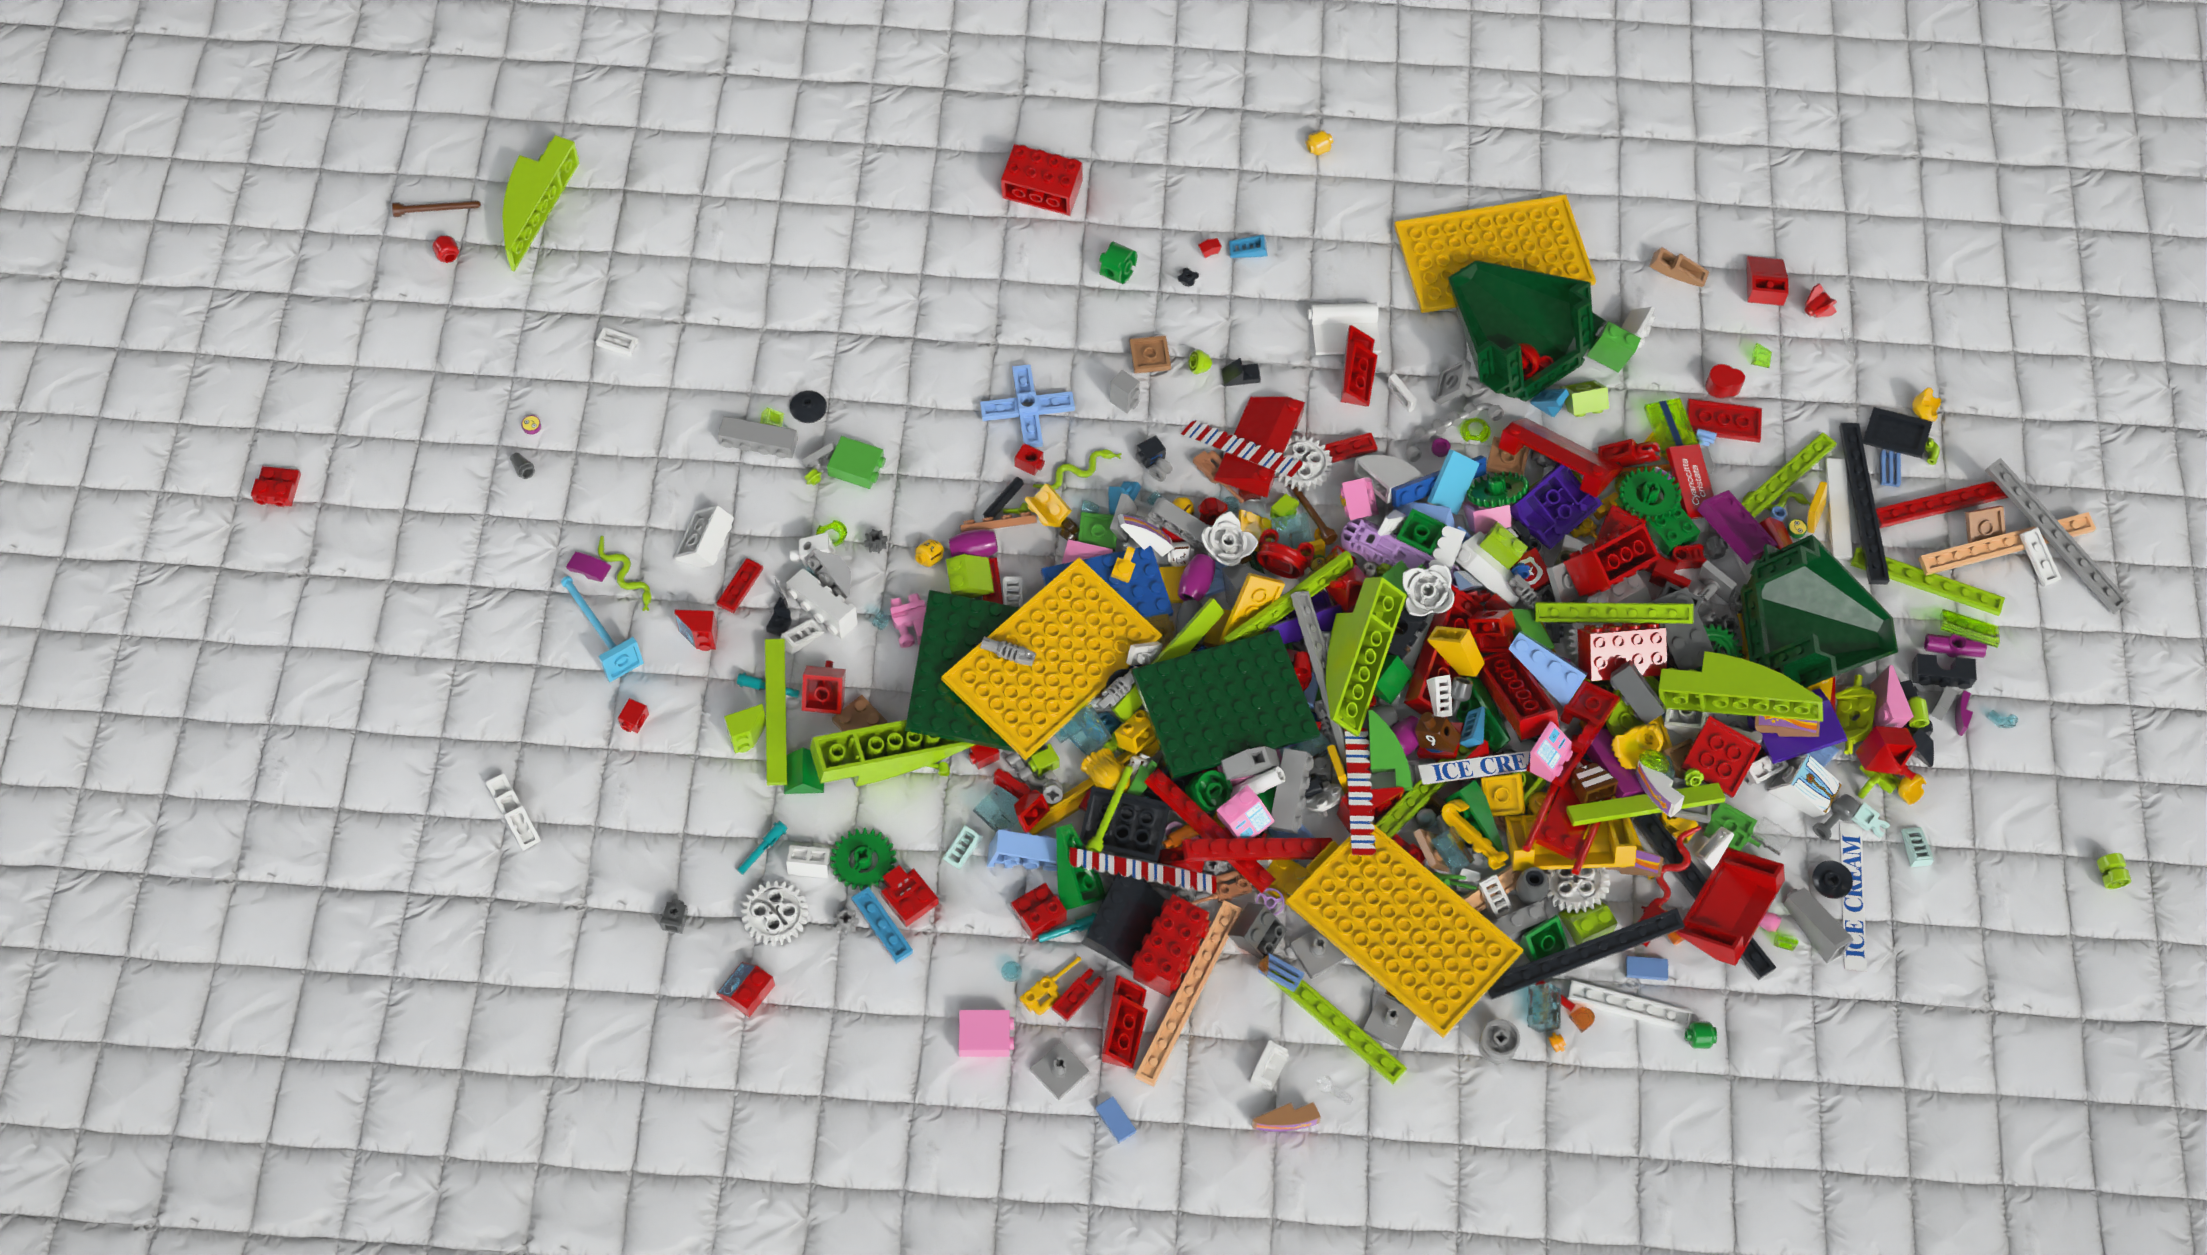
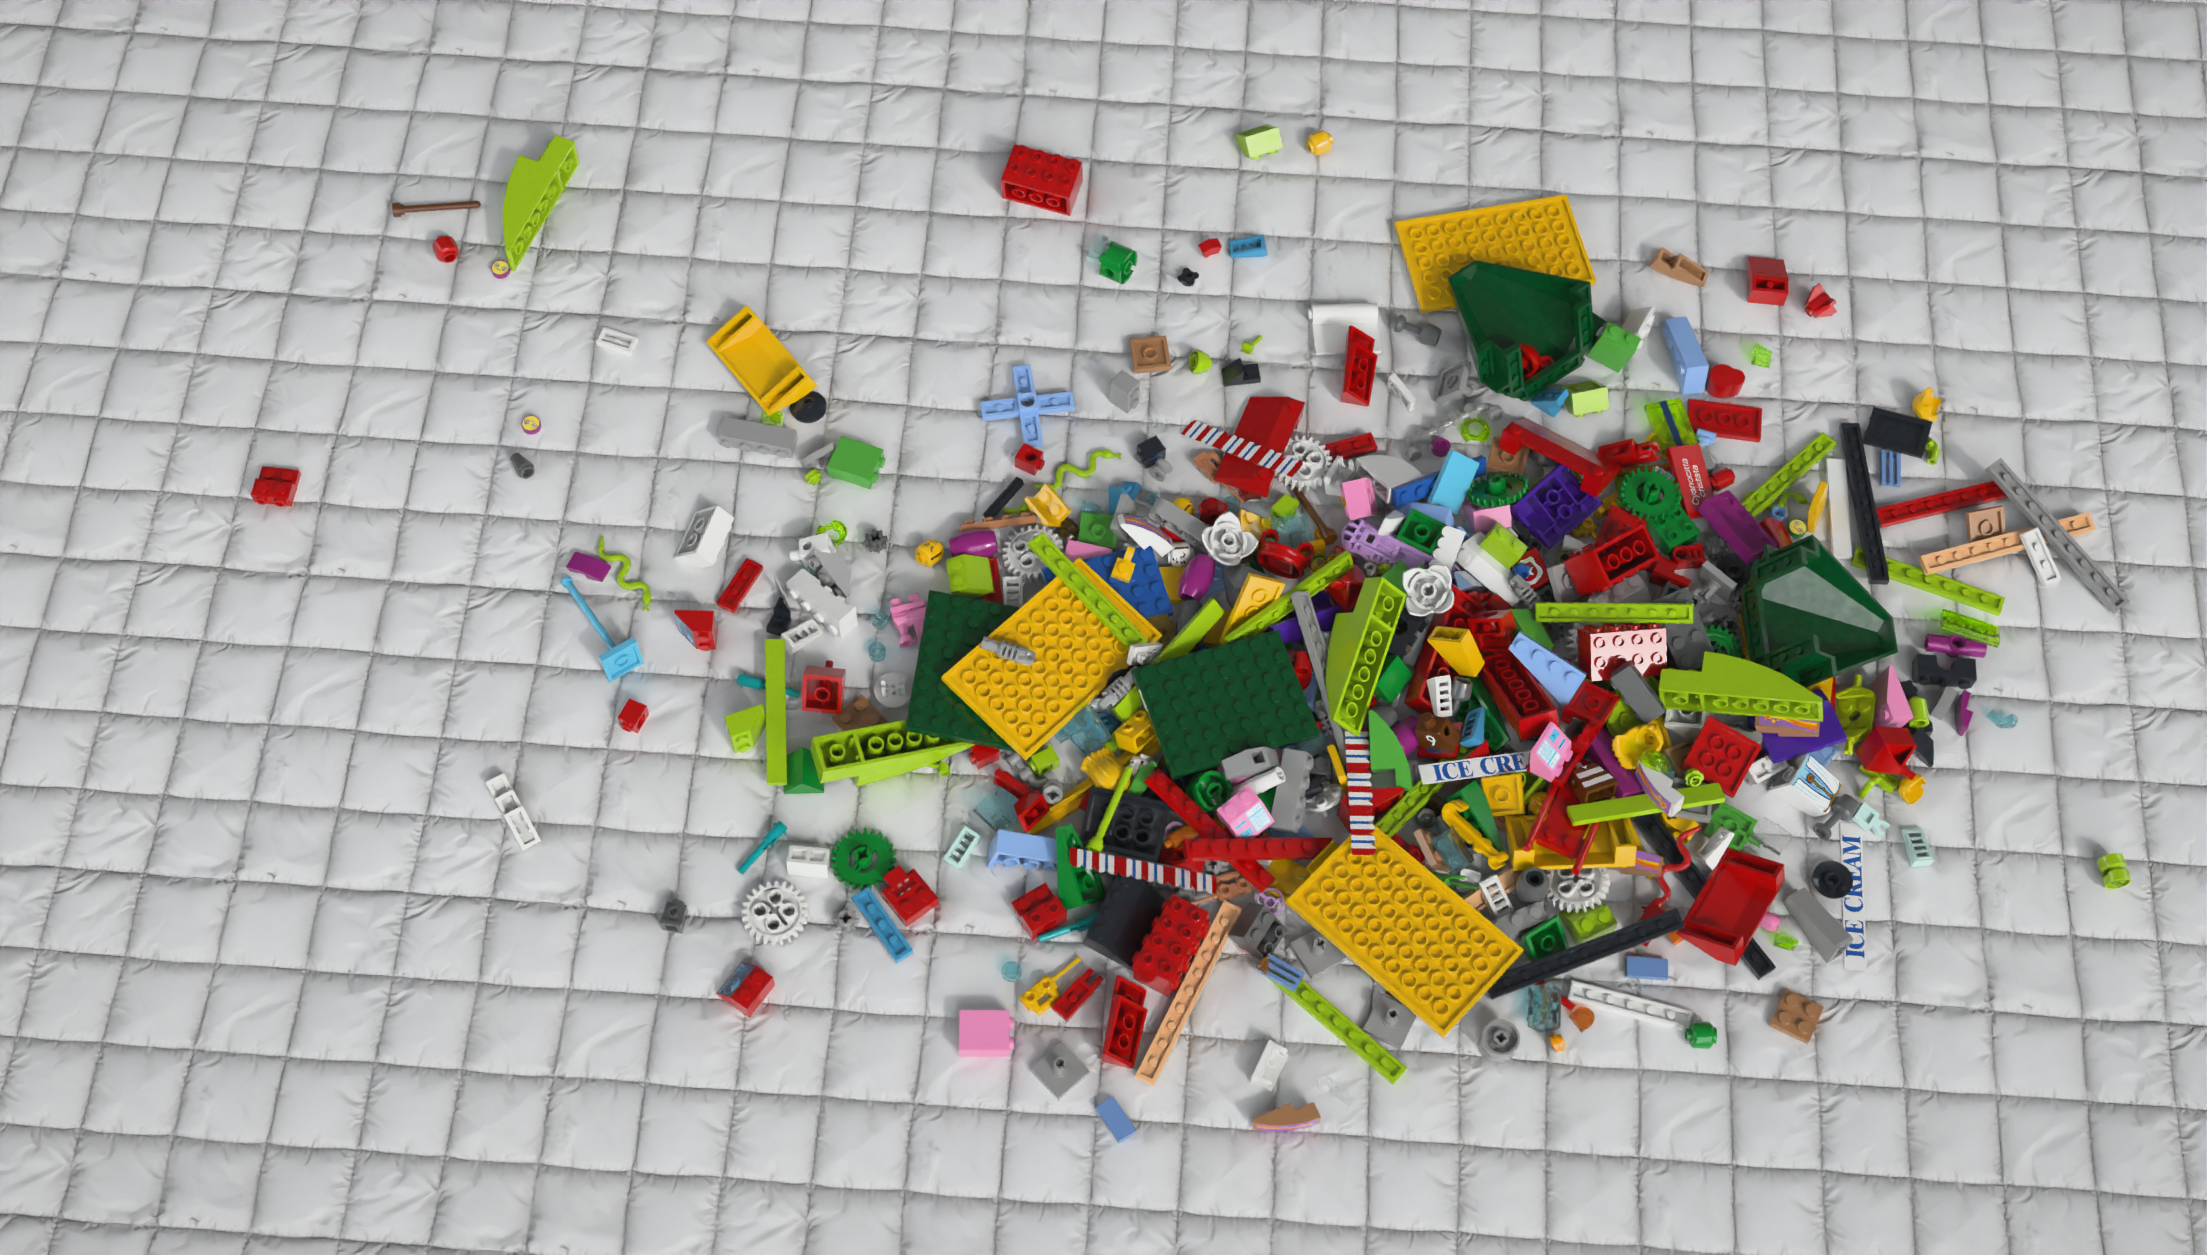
none -> tile [491,260,510,279]
none -> yellow slope [706,305,817,416]
none -> clear light blue bush [868,642,886,662]
none -> white plate [874,672,912,709]
none -> white gear [1002,525,1064,583]
none -> lime tile [1027,532,1148,650]
none -> light aqua plate [1087,234,1112,265]
none -> slope [1234,124,1283,160]
none -> lime hand [1241,335,1263,354]
none -> white hinge [1324,456,1357,496]
none -> dark grey piece [1394,315,1442,347]
none -> light blue wedge [1662,316,1709,395]
none -> red brick [1709,467,1735,492]
none -> black dish [1715,554,1753,589]
none -> medium nougat plate [1769,988,1824,1044]

